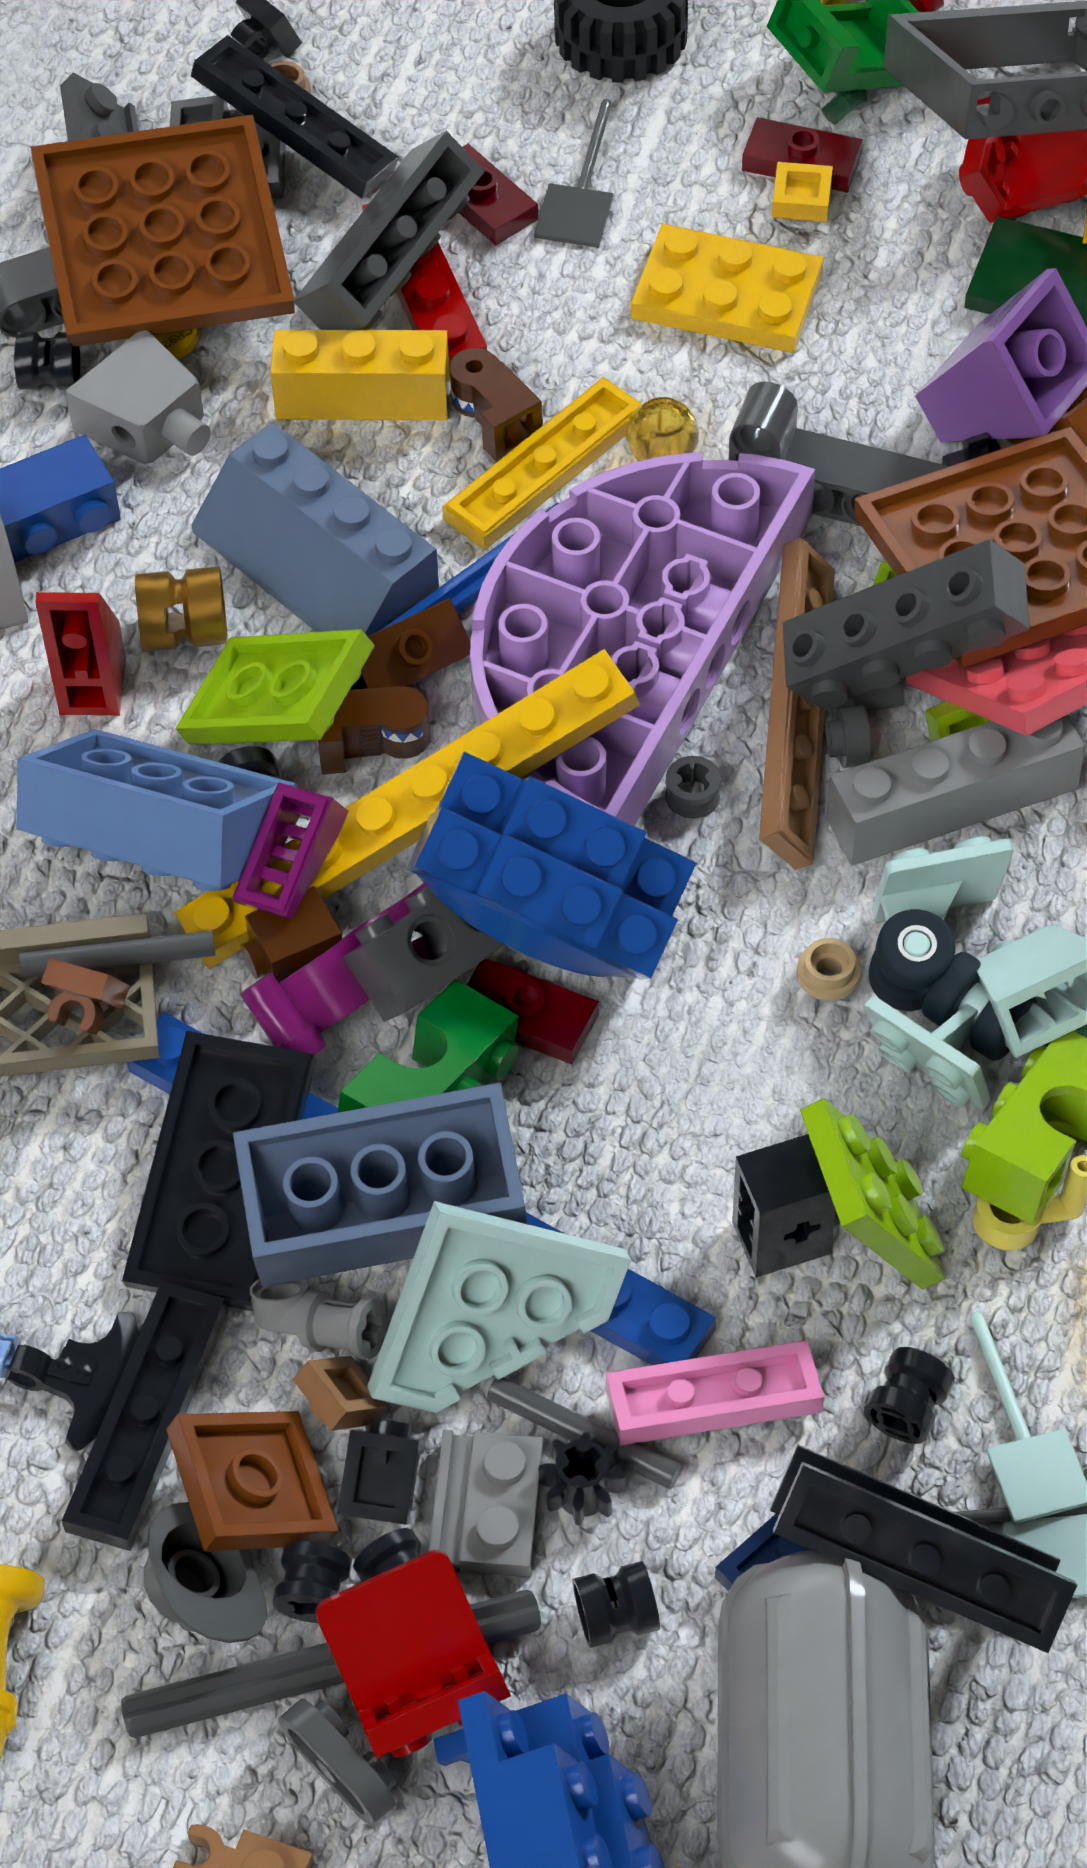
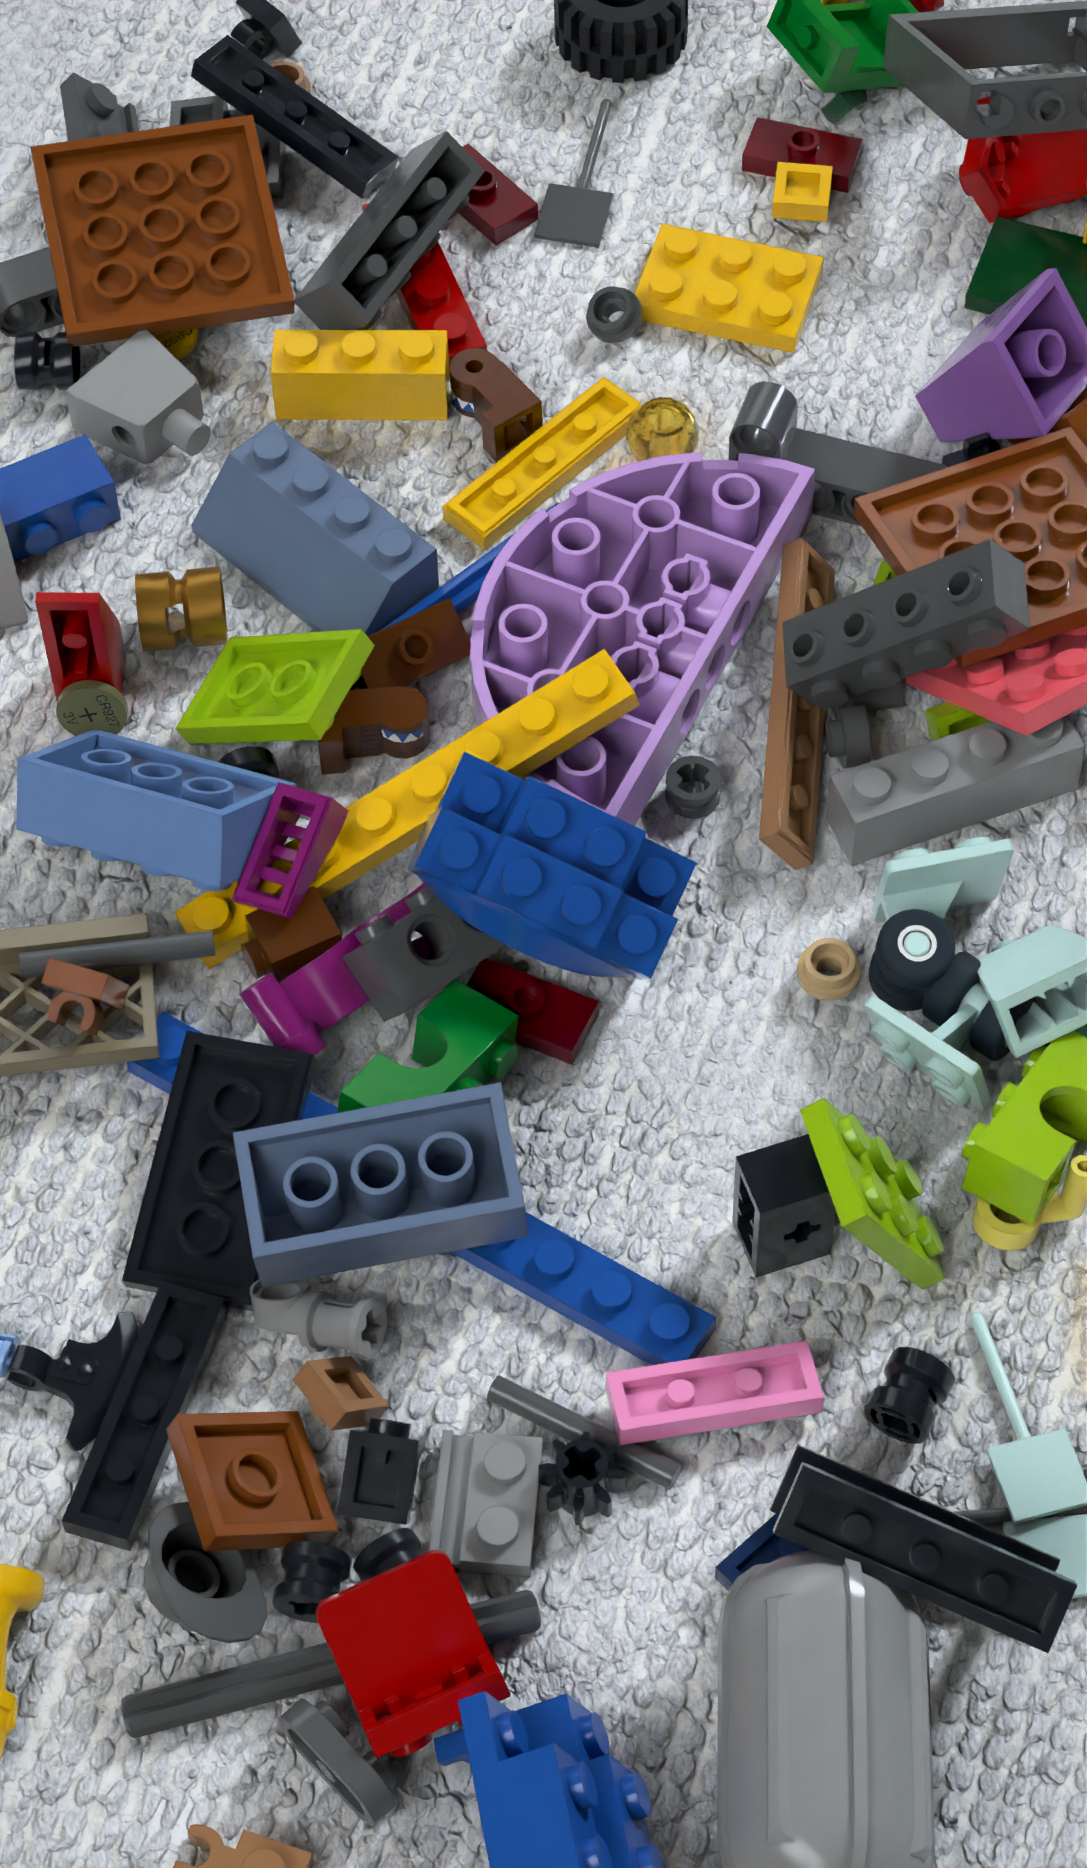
light aqua plate [367,1201,631,1413] -> none
black wheel [572,1561,660,1648] -> none
none -> olive piece [56,680,128,736]
none -> dark grey plate [586,286,643,343]

